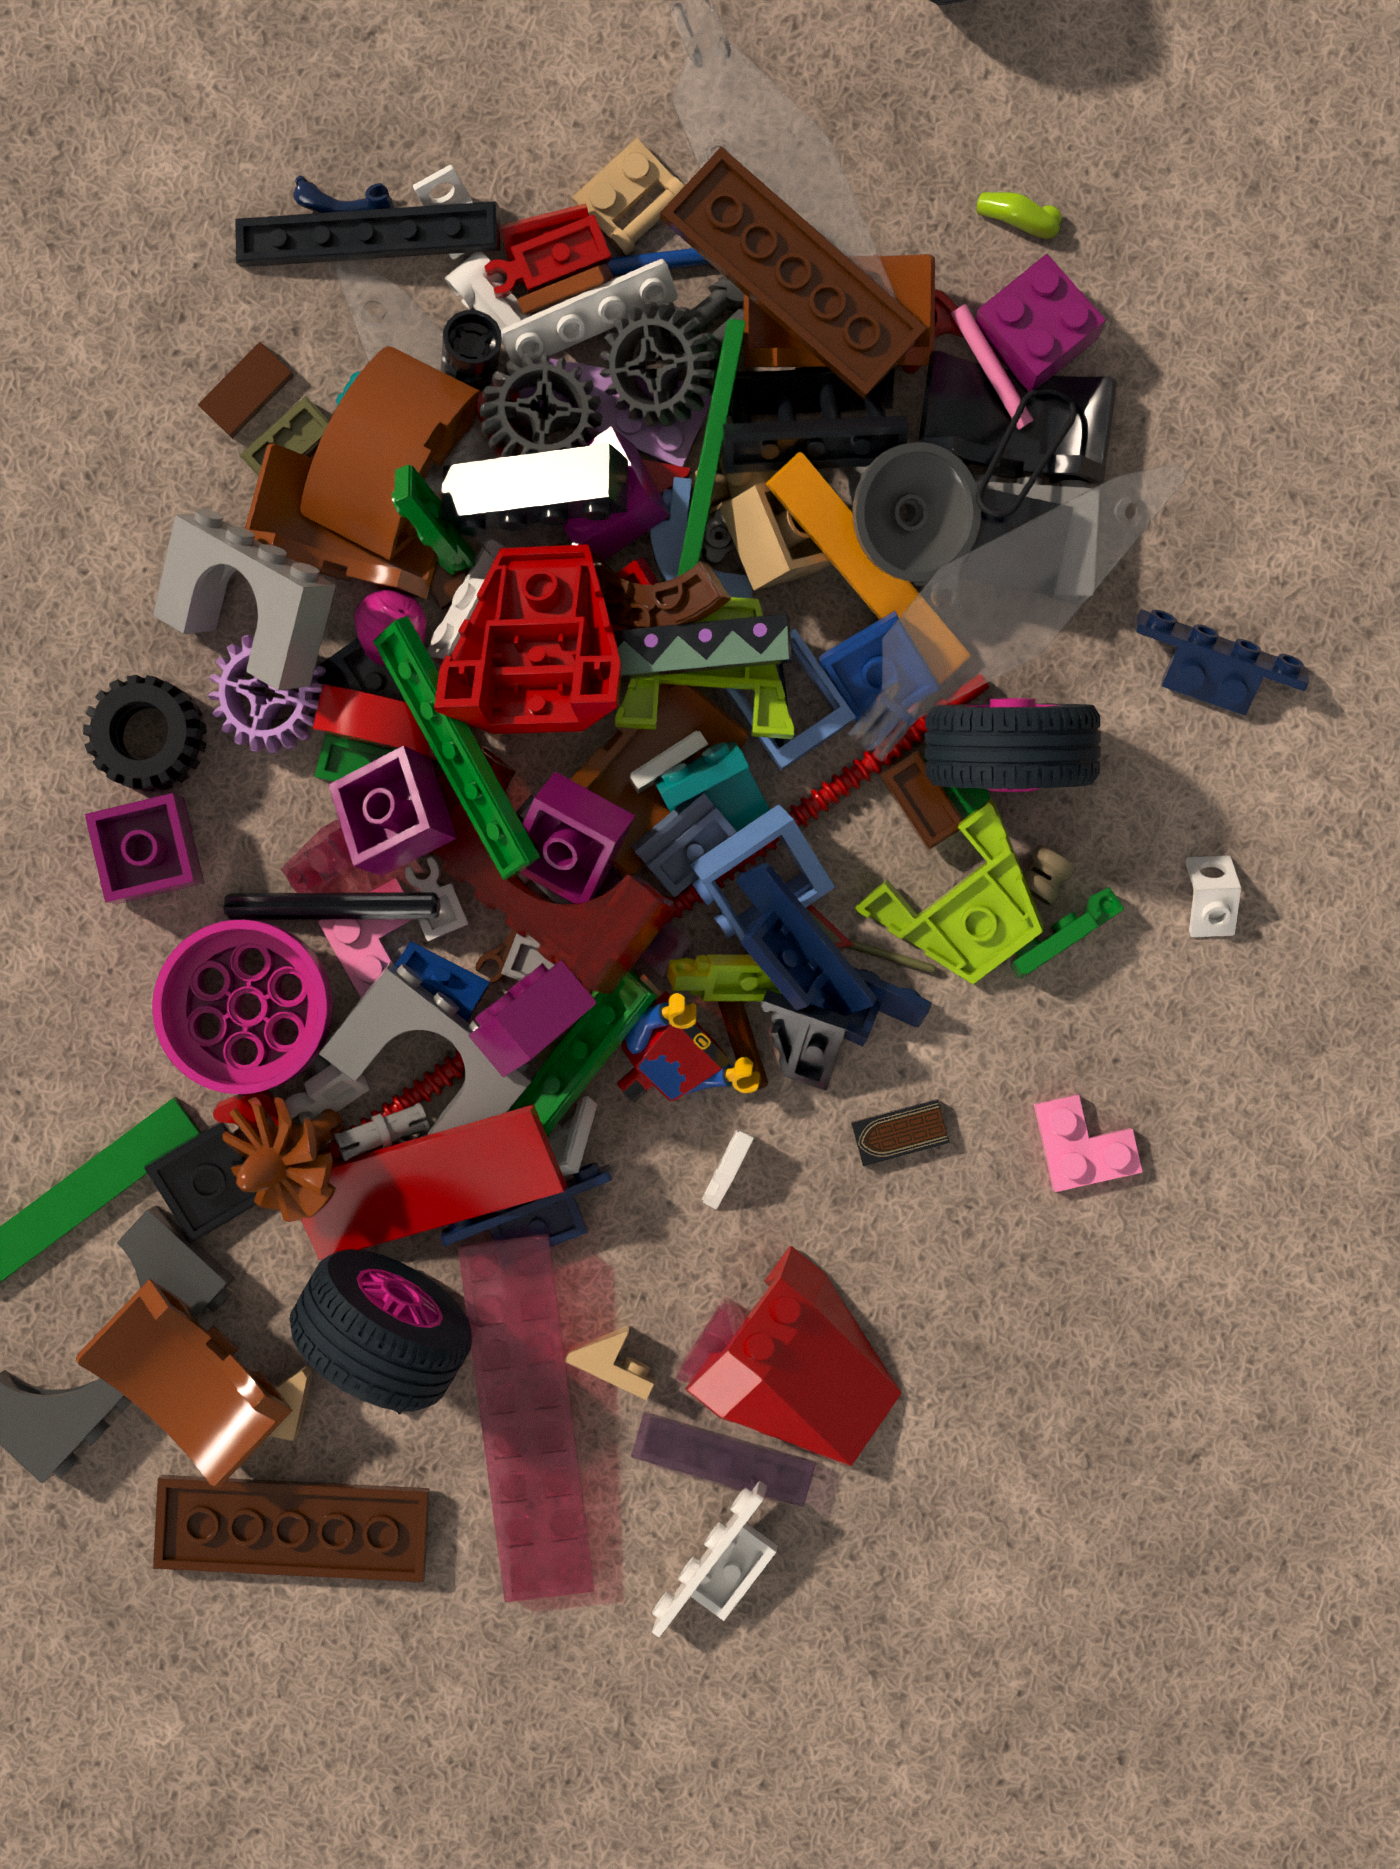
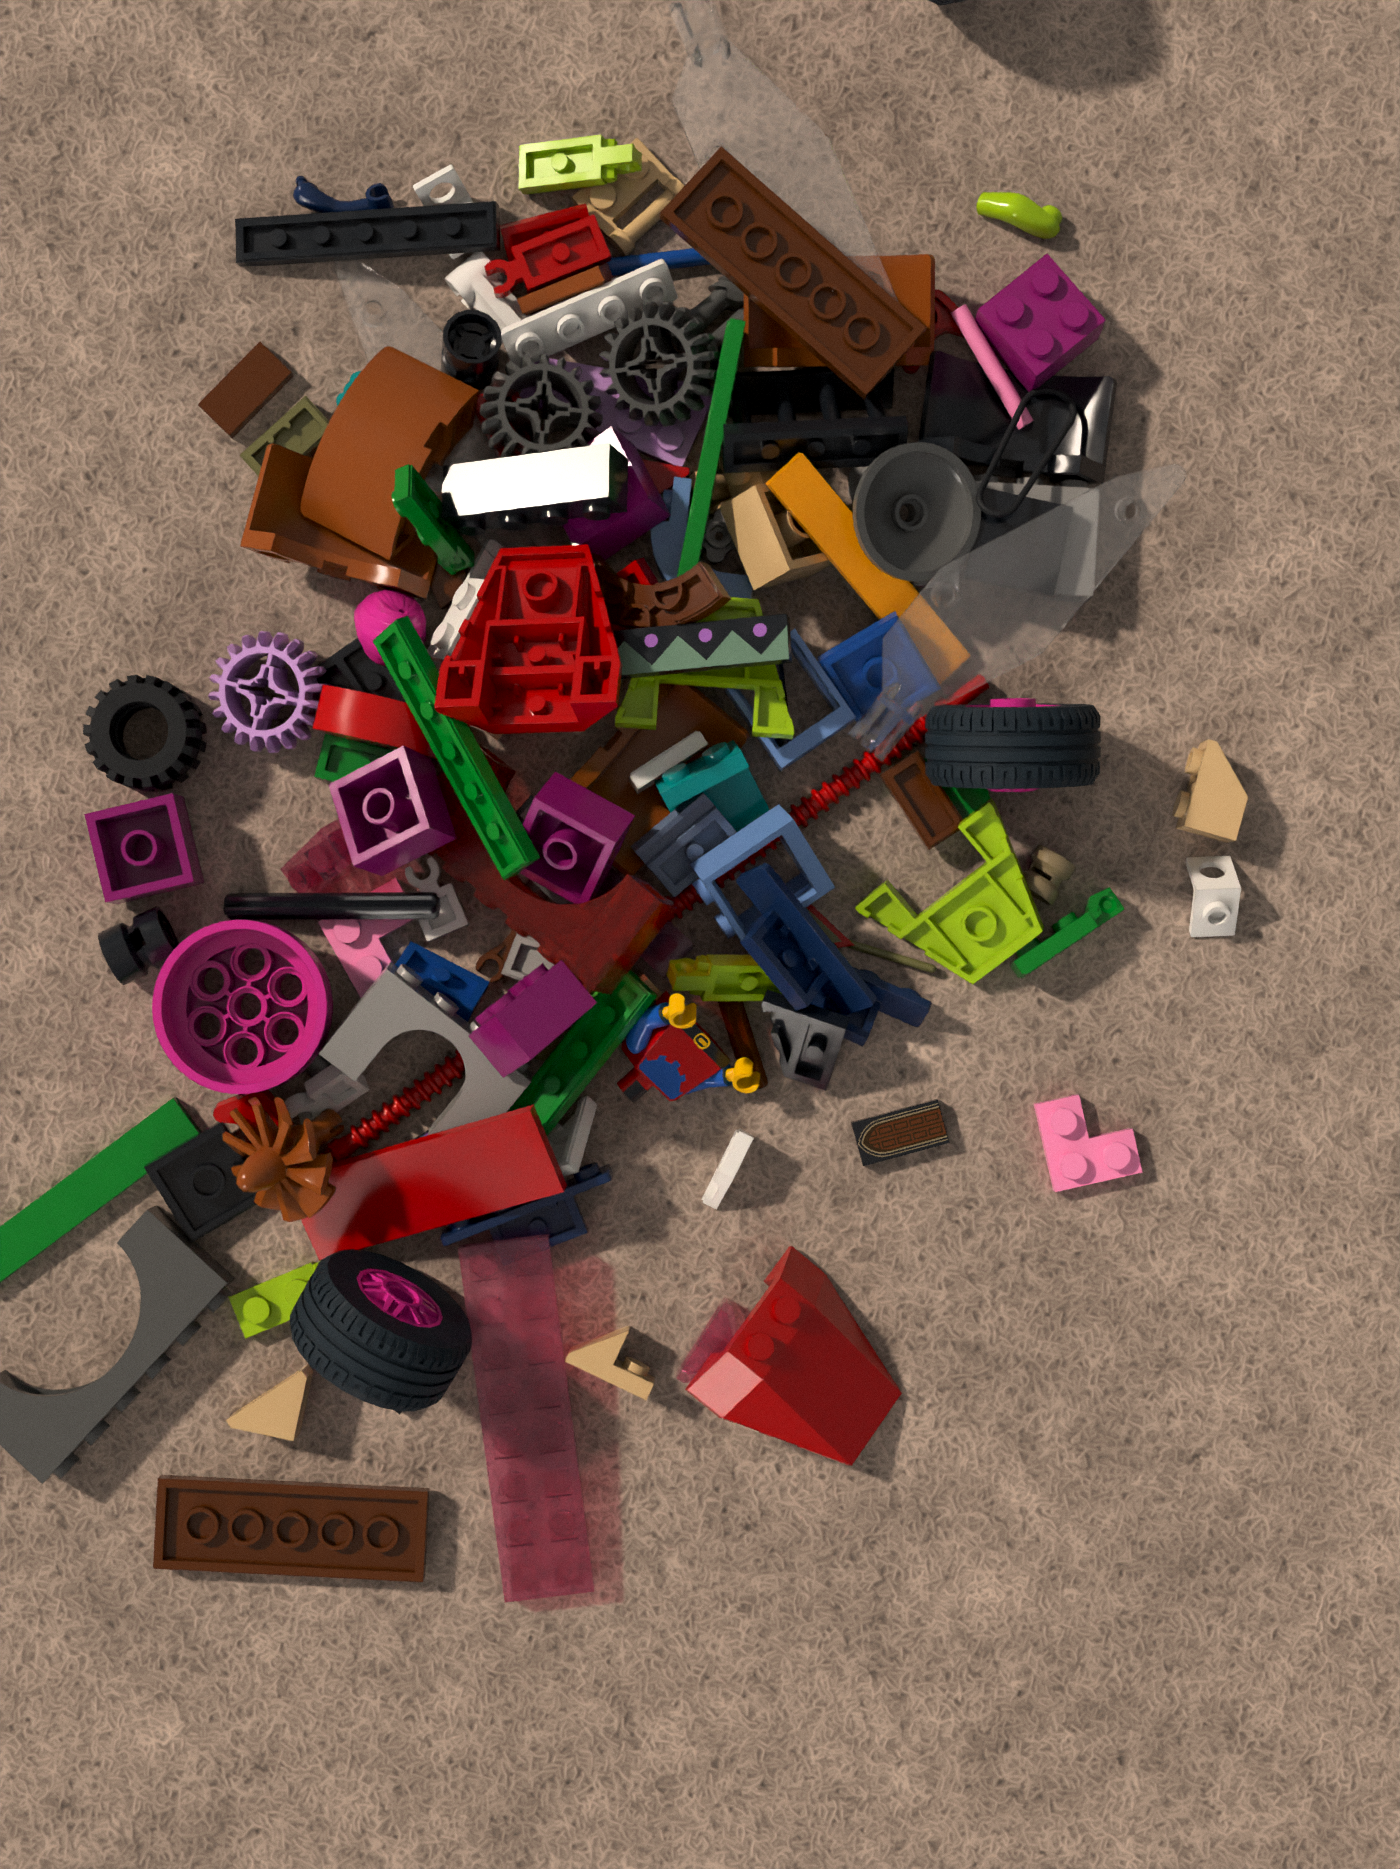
dark orange panel [76,1279,293,1488] -> none
light grey arch [153,509,336,691] -> none
light grey pin [334,1103,429,1161] -> none
plate [631,1411,816,1507] -> none
white bracket [652,1481,778,1637] -> none
dark blue bracket [1136,610,1309,716] -> none
none -> black wheel [98,906,180,985]
none -> lime hinge [228,1261,320,1339]
none -> lime hinge [518,134,642,195]
none -> tan slope [1173,739,1248,843]

